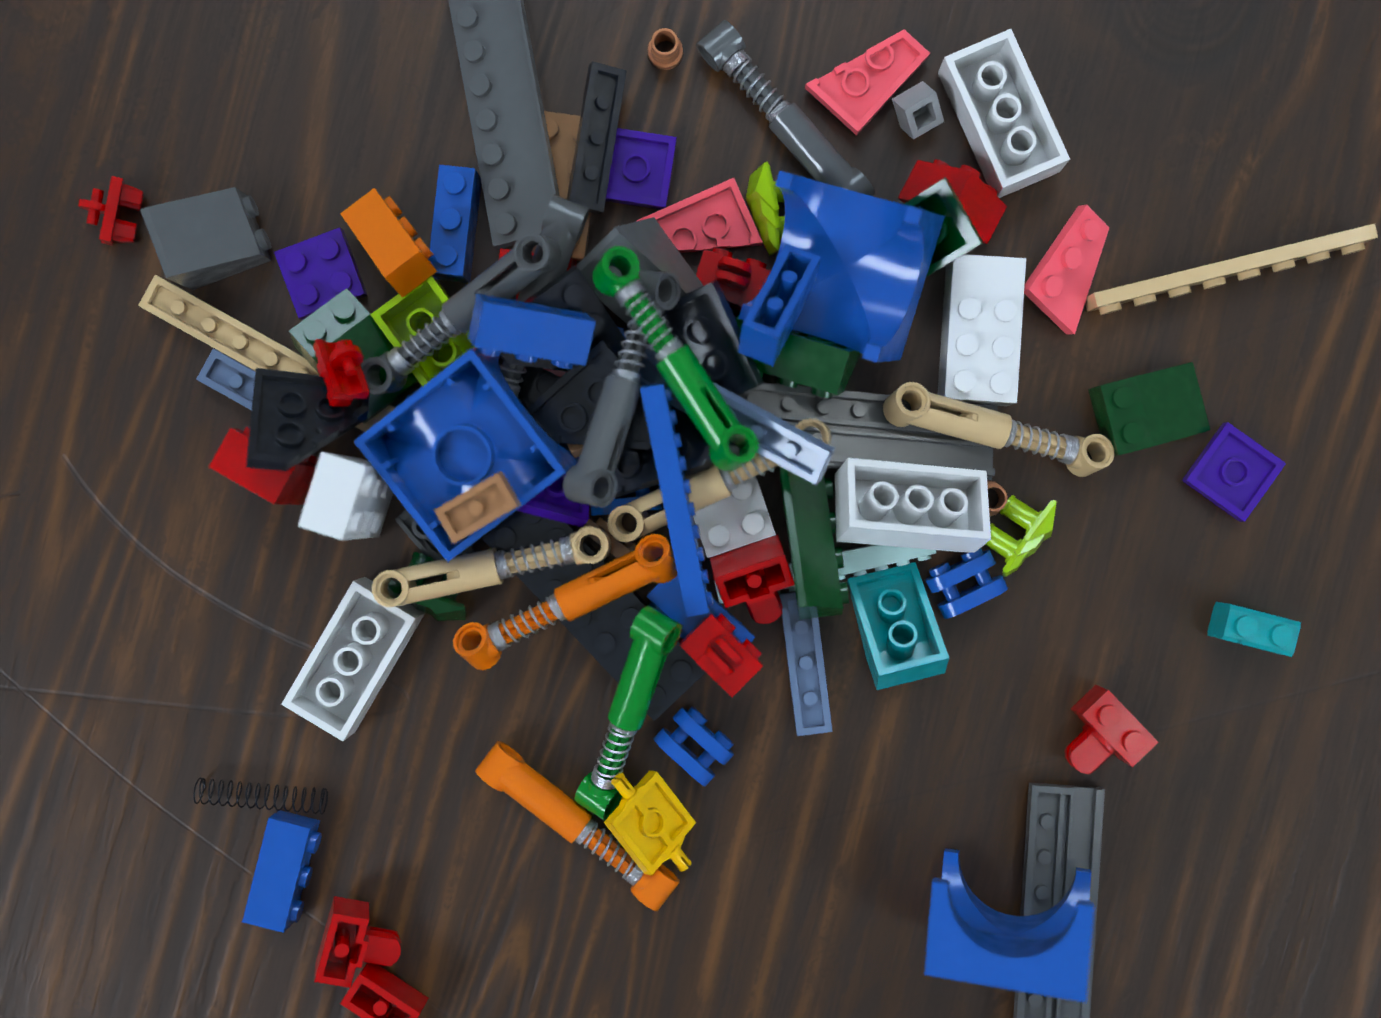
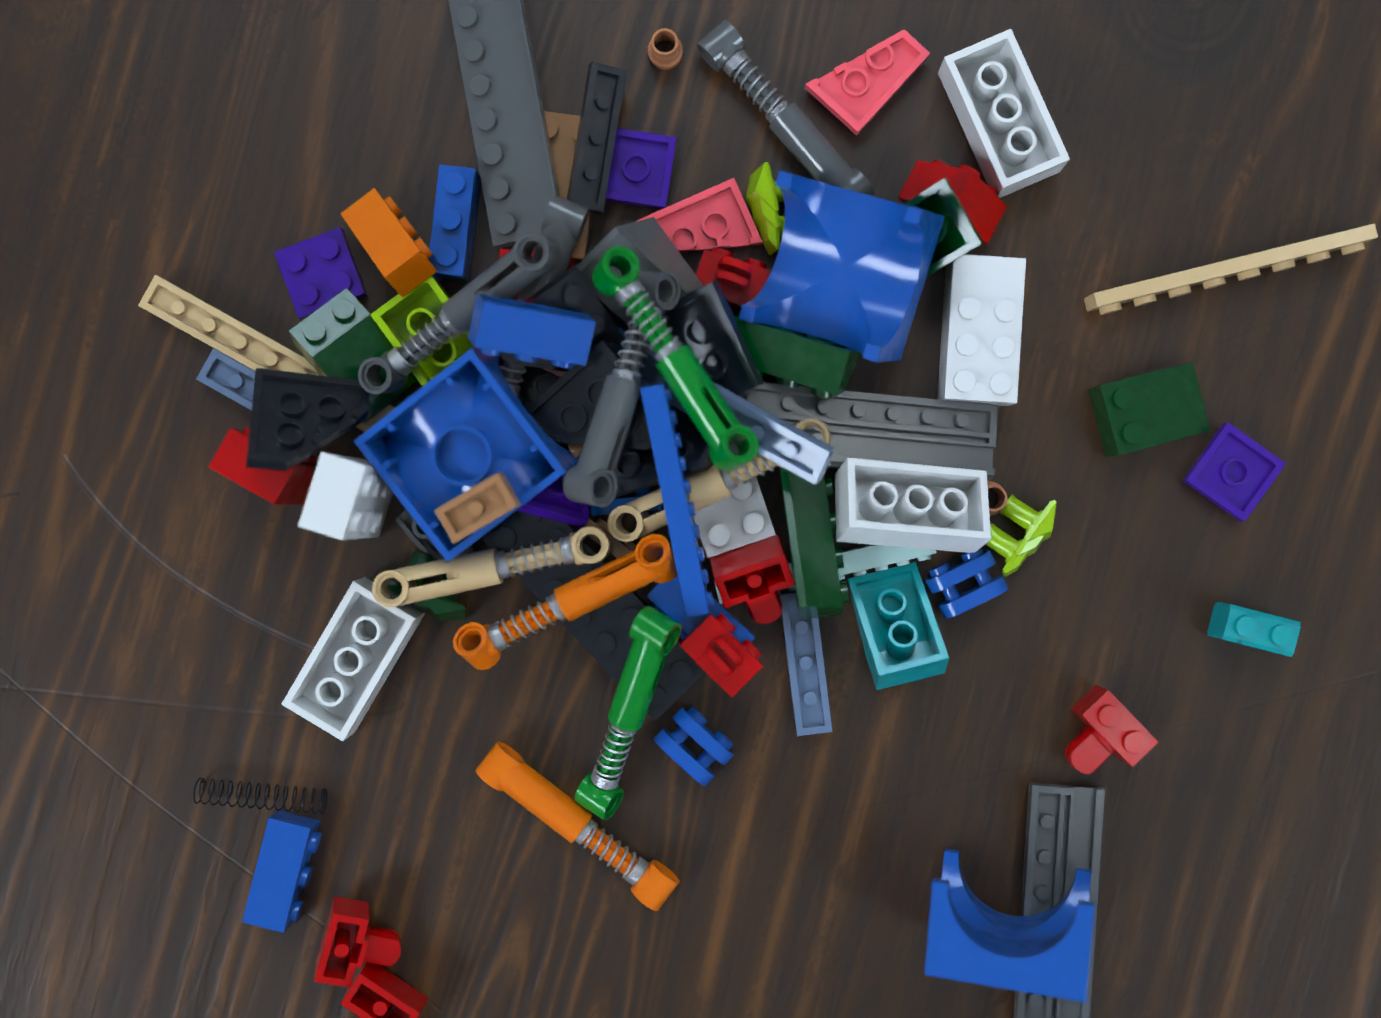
red hips [78,176,144,246] -> none
dark grey slope [140,187,272,290] -> none
red hips [313,339,370,407] -> none
yellow plate [603,770,696,876] -> none
blue brick [738,244,821,366] -> none
tan piece [883,382,1115,477] -> none
light grey plate [892,81,944,140] -> none
coral wing [1024,205,1109,334] -> none

